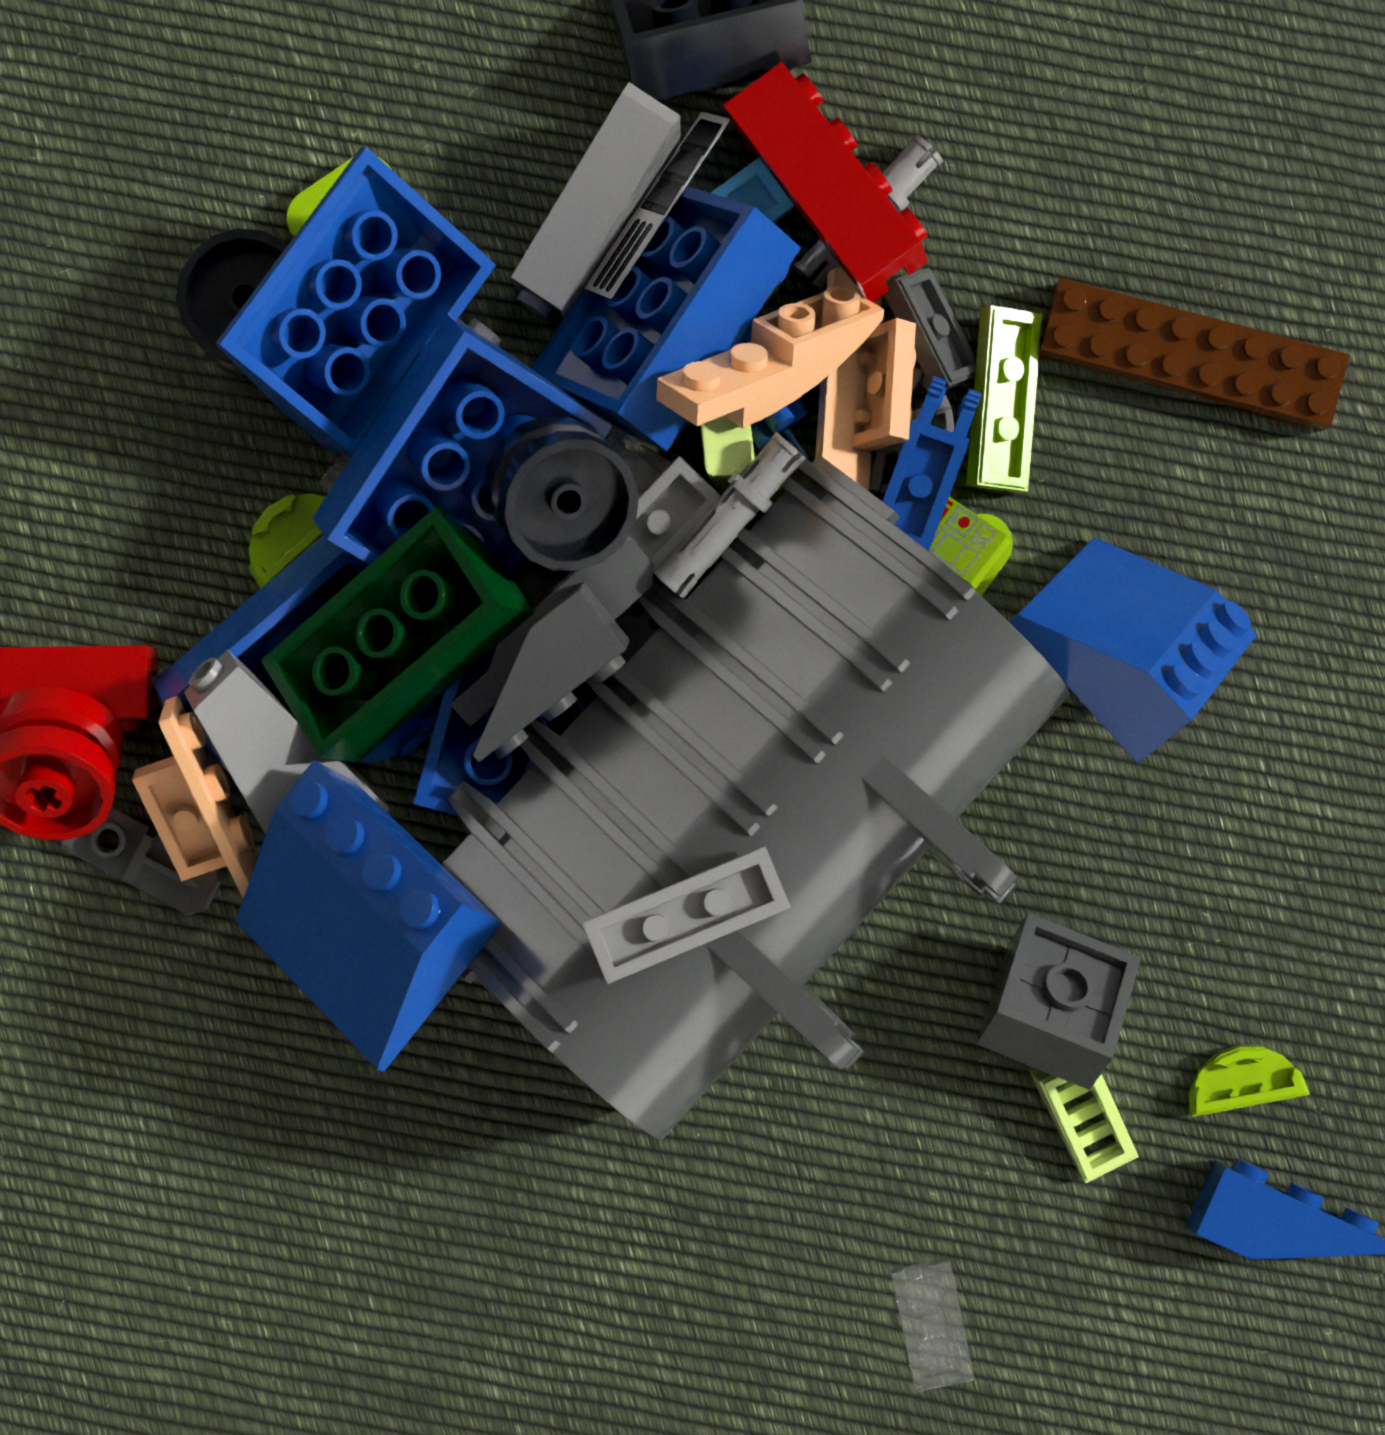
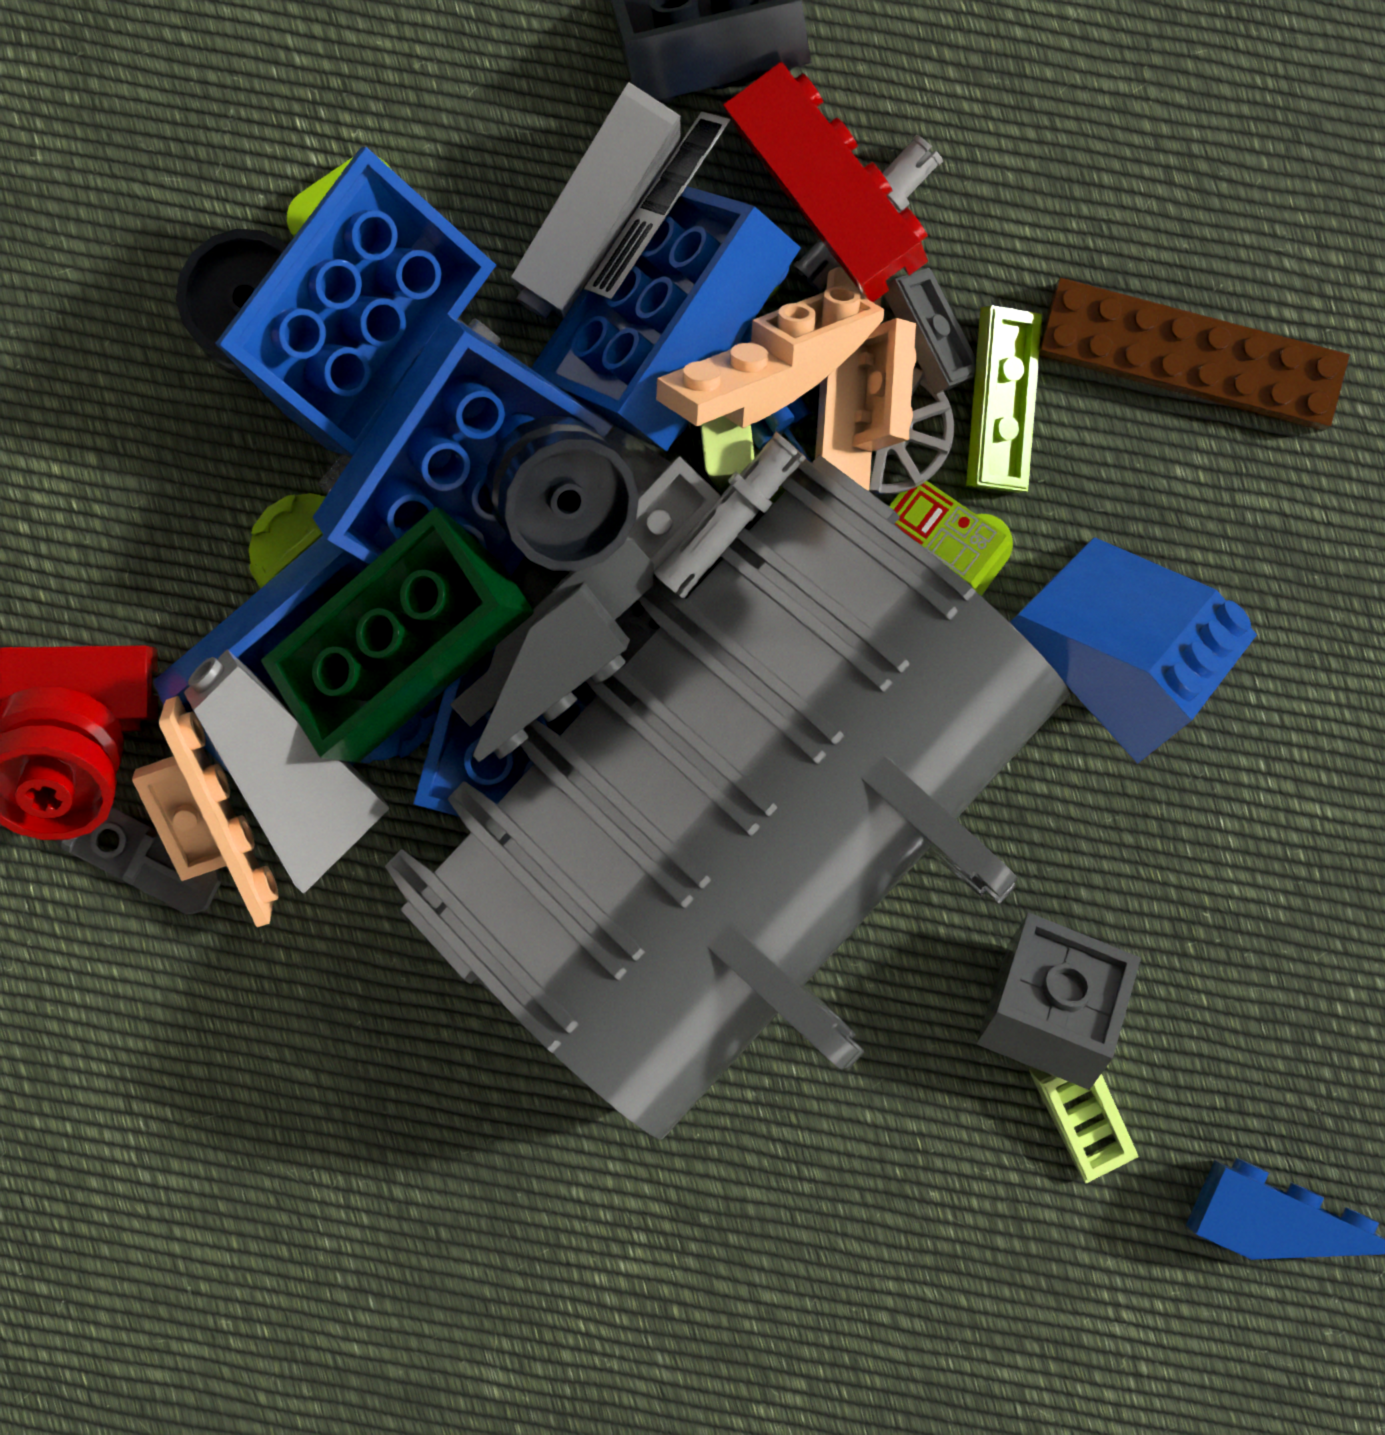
blue slope [235,760,502,1072] -> none
light grey plate [582,846,791,984] -> none
medium azure plate [711,158,794,224] -> none
blue hinge [882,376,982,551] -> none
clear plate [890,1258,975,1393] -> none
lime tile [1189,1045,1310,1117] -> none

